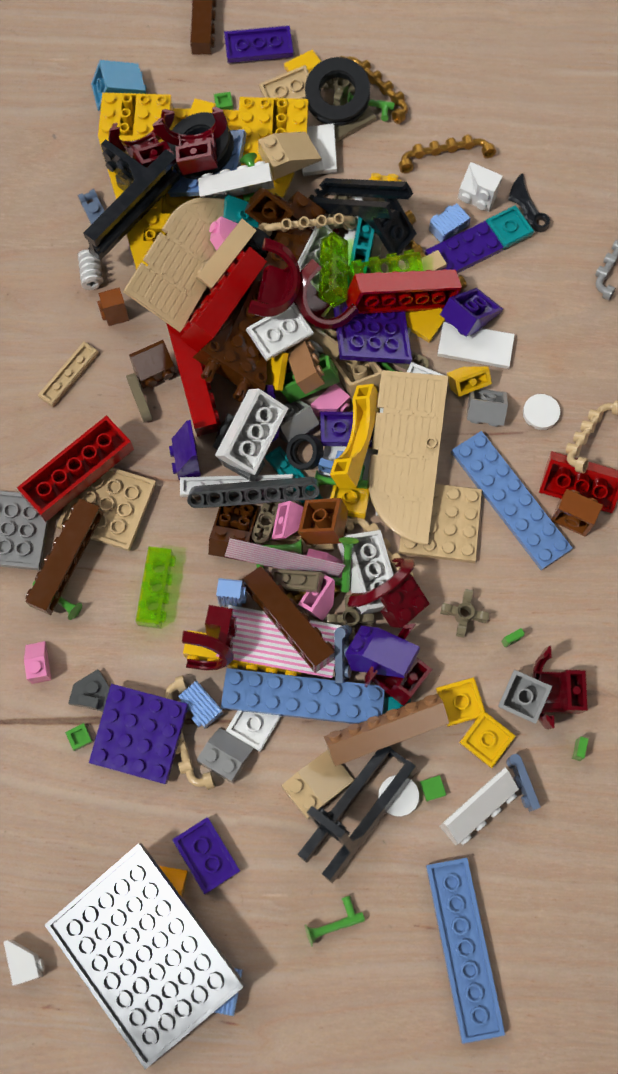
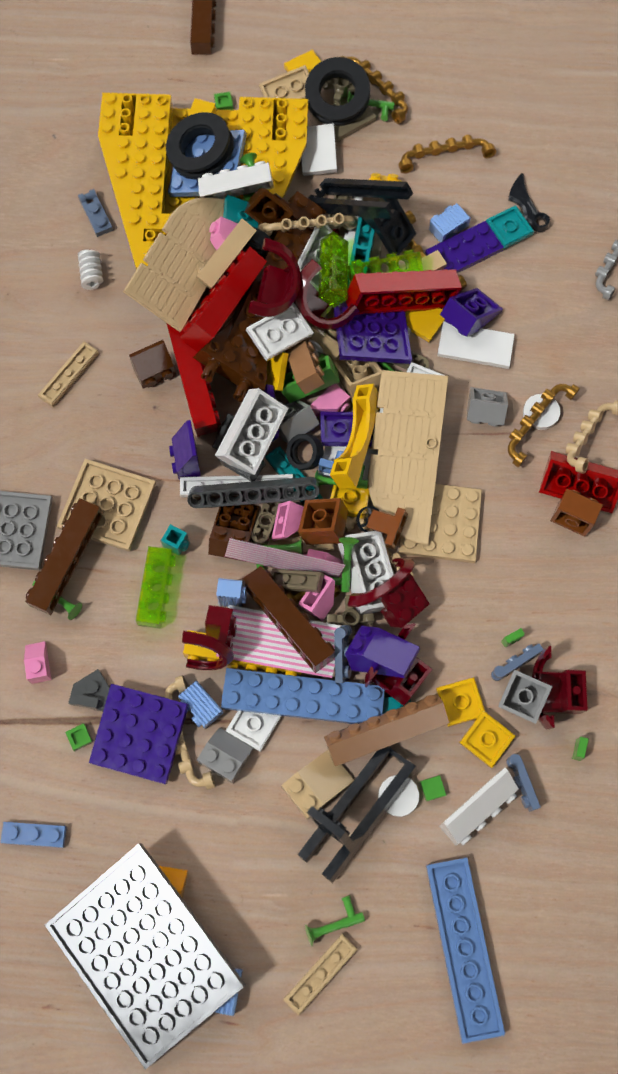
white slope [4,940,44,986] -> none
red brick [17,415,134,522] -> none
black piece [83,139,180,261] -> none
dark azure slope [91,60,146,111] -> none
dark orange brick [97,287,129,326] -> none
dark red piece [108,109,175,168] -> none
clear smoke tile [115,171,133,191] -> none
dark tan beam [126,373,153,423] -> none
dark red piece [152,107,227,175] -> none
dark purple plate [172,817,240,895] -> none
dark purple plate [224,25,293,63] -> none
tan slope [258,132,321,180] -> none
dark tan pin [440,589,489,638] -> none
yellow slope [447,366,492,397] -> none
medium blue plate [451,431,573,571] -> none
white slope [457,162,503,212] -> none
none -> medium blue plate [0,822,67,848]
none -> teal brick [161,524,190,556]
none -> tan tile [283,934,358,1016]
none -> dark orange piece [356,506,408,550]
none -> sand blue plate [491,644,544,681]
none -> pearl gold bar [508,384,580,468]

